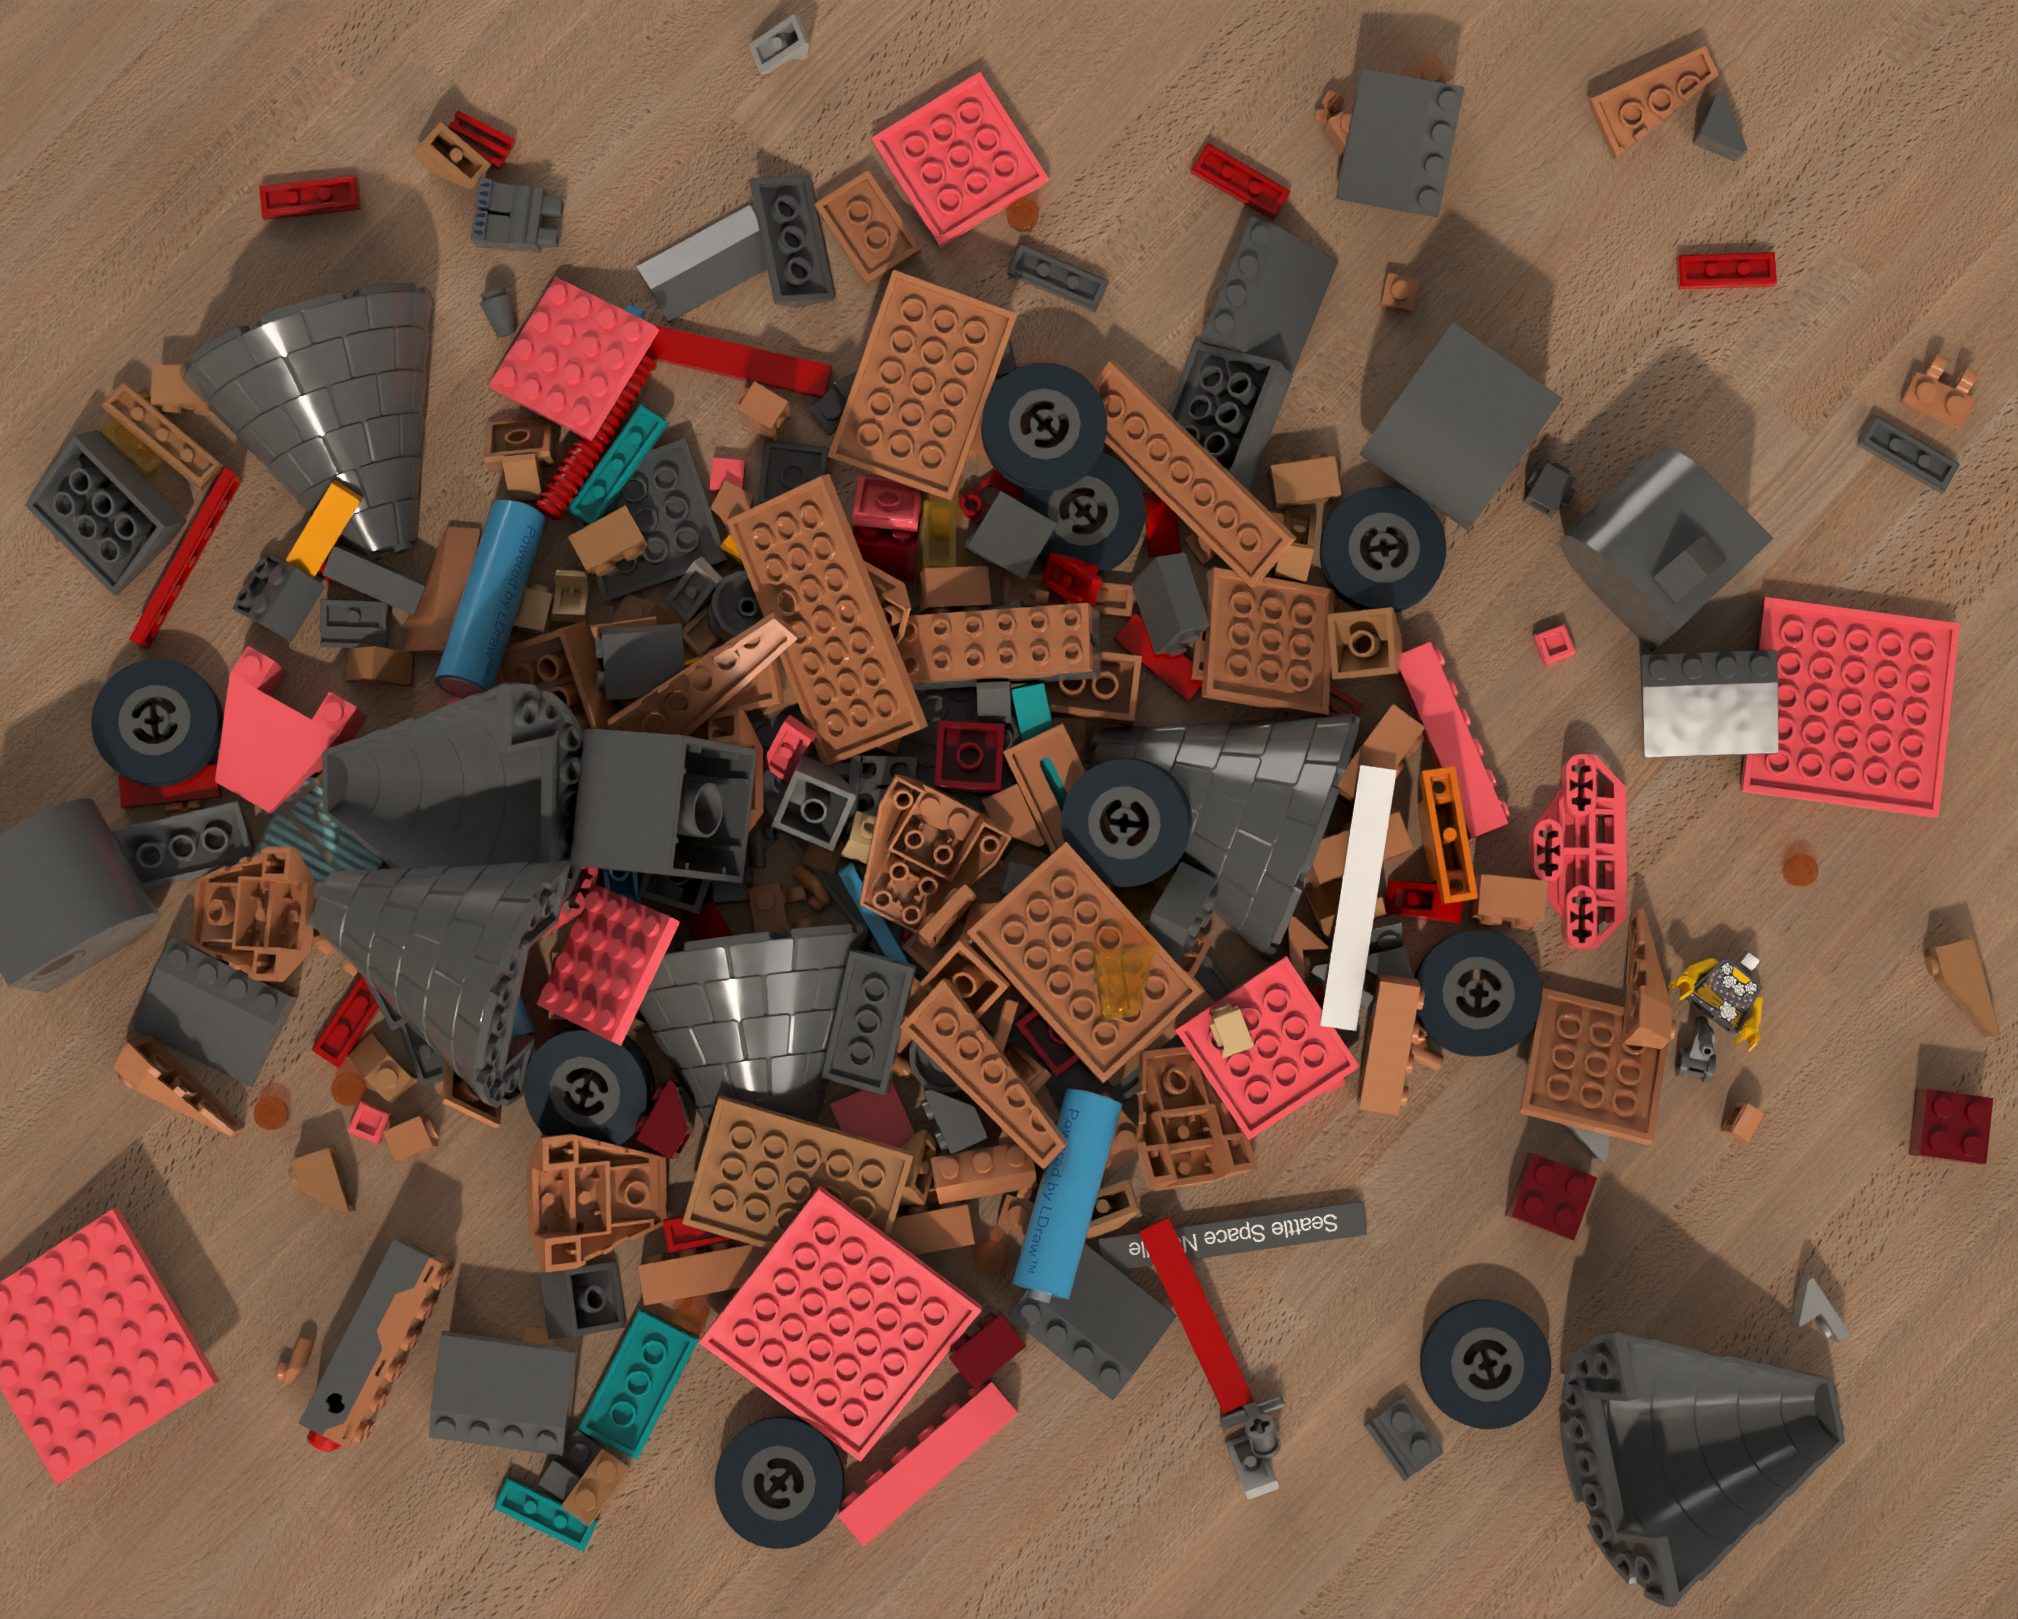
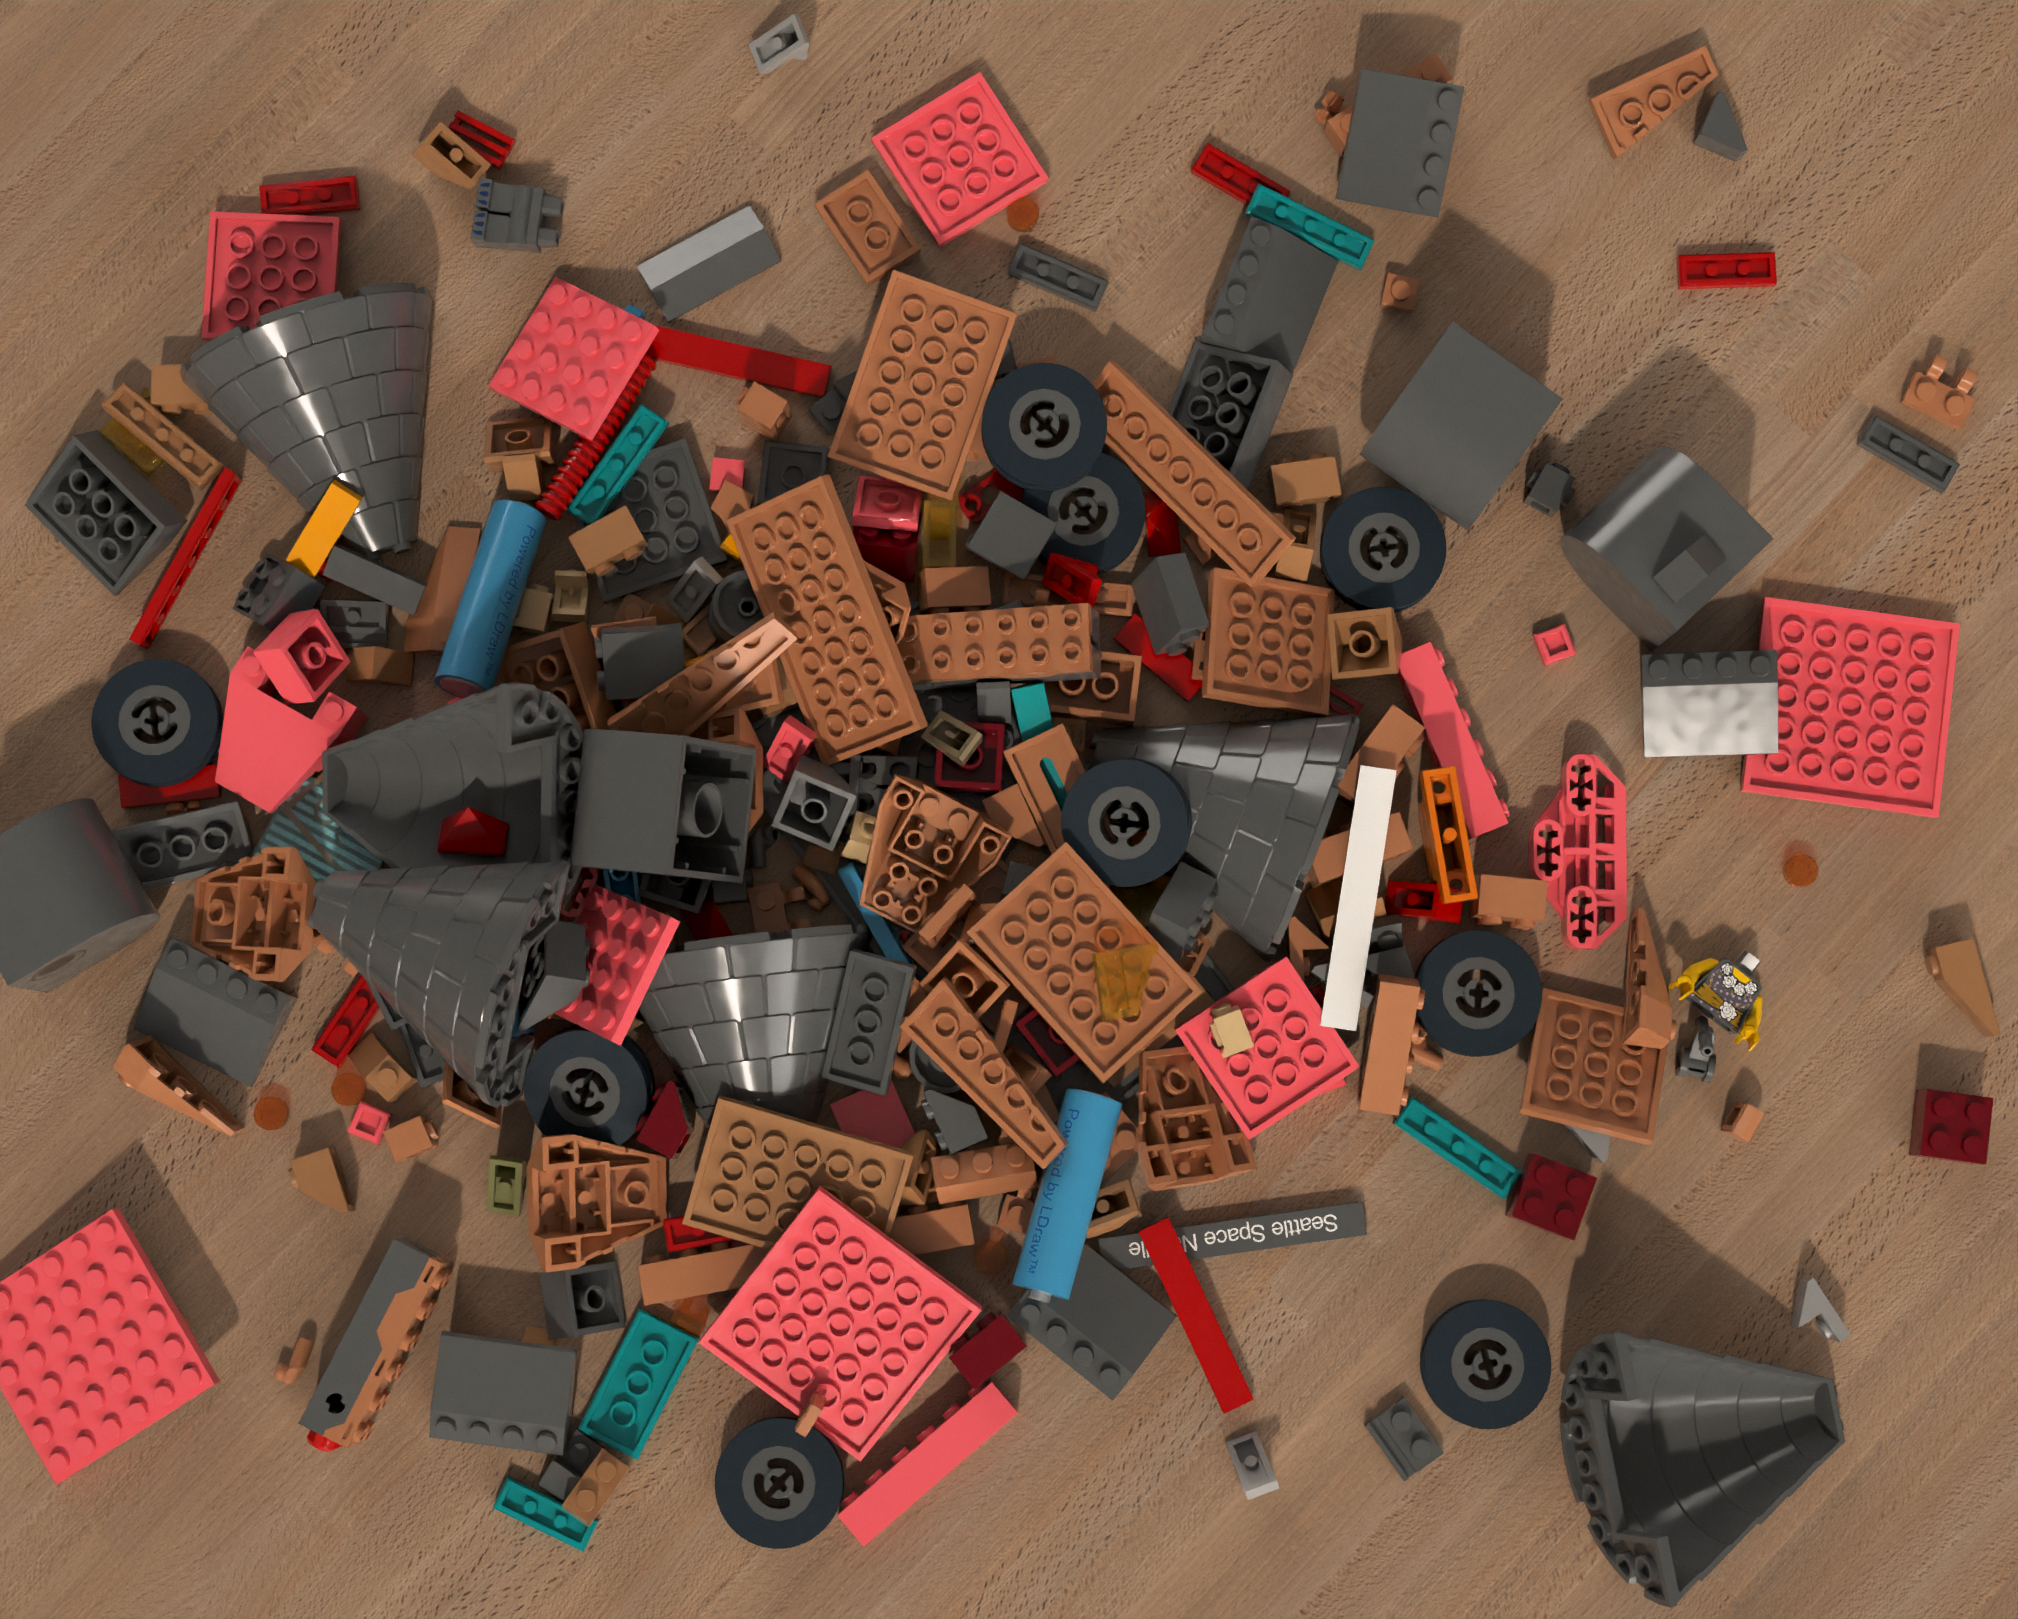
dark grey cone [480,287,516,338] -> none
dark grey slope [749,175,835,308] -> none
dark grey piece [1219,1394,1285,1459] -> none
none -> coral plate [201,211,342,341]
none -> coral brick [253,609,351,705]
none -> red slope [437,807,509,856]
none -> olive slope [487,1154,528,1216]
none -> dark grey slope [517,921,590,1031]
none -> nougat tile [795,1392,826,1437]
none -> dark tan slope [921,710,983,767]
none -> teal tile [1244,184,1375,271]
none -> teal tile [1393,1096,1522,1199]

